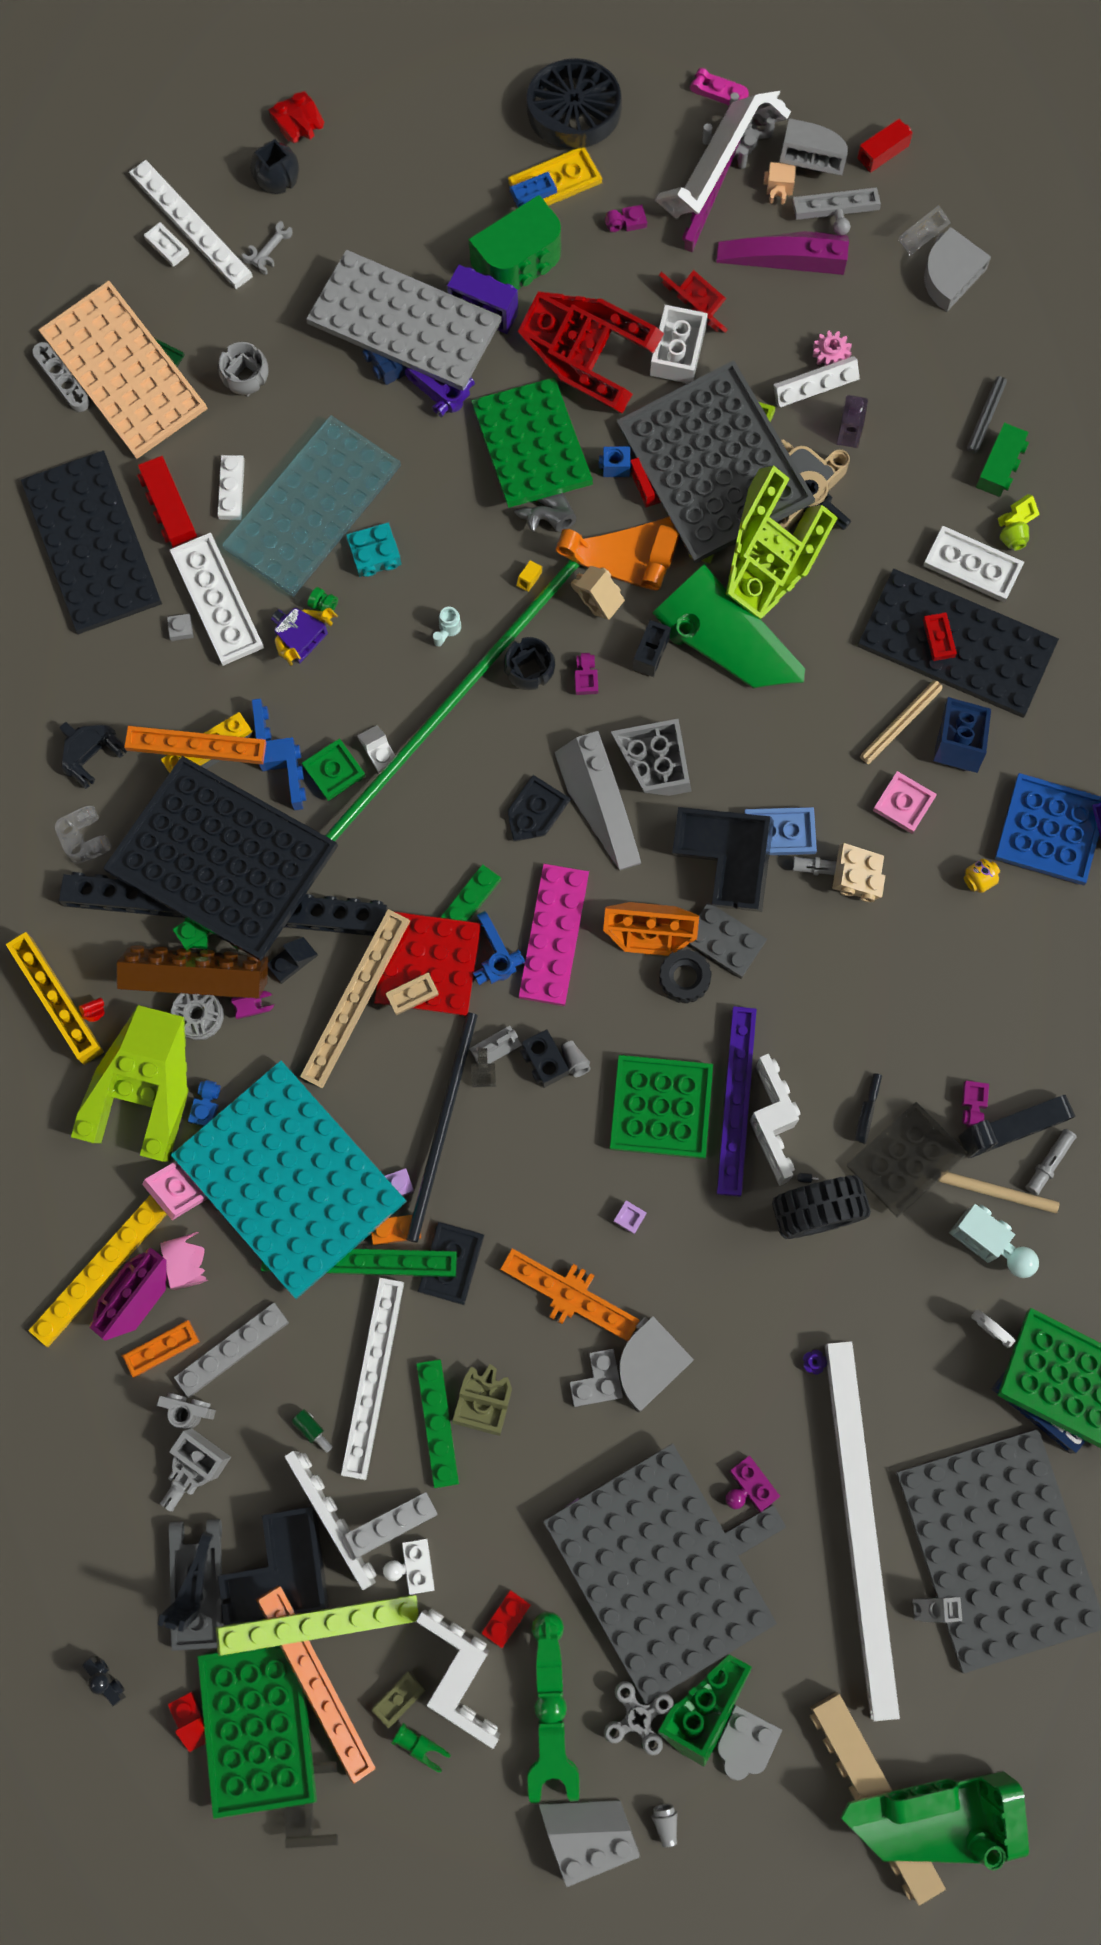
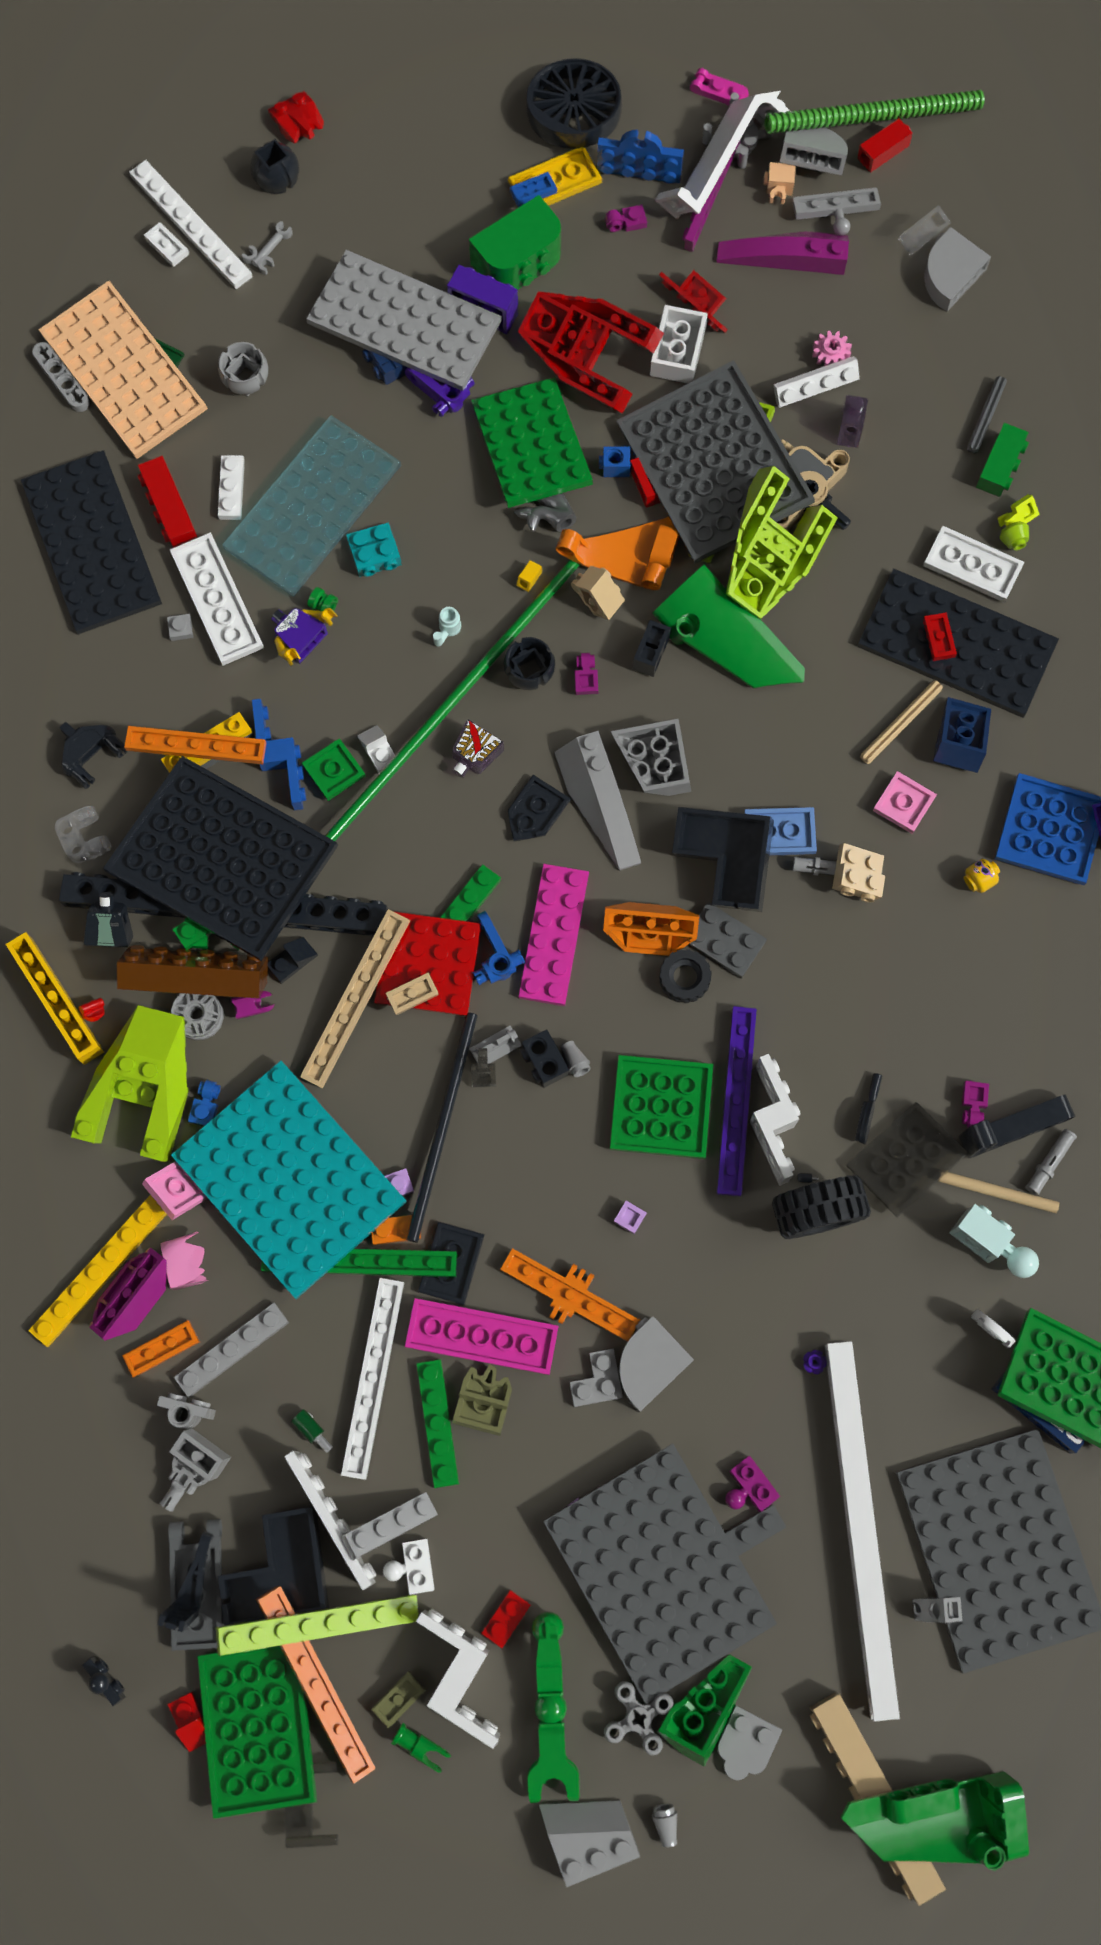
none -> black torso [84,892,133,948]
none -> dark pink plate [405,1298,559,1375]
none -> torso [452,719,504,778]
none -> blue plate [597,129,684,184]
none -> bright green piece [764,90,985,134]

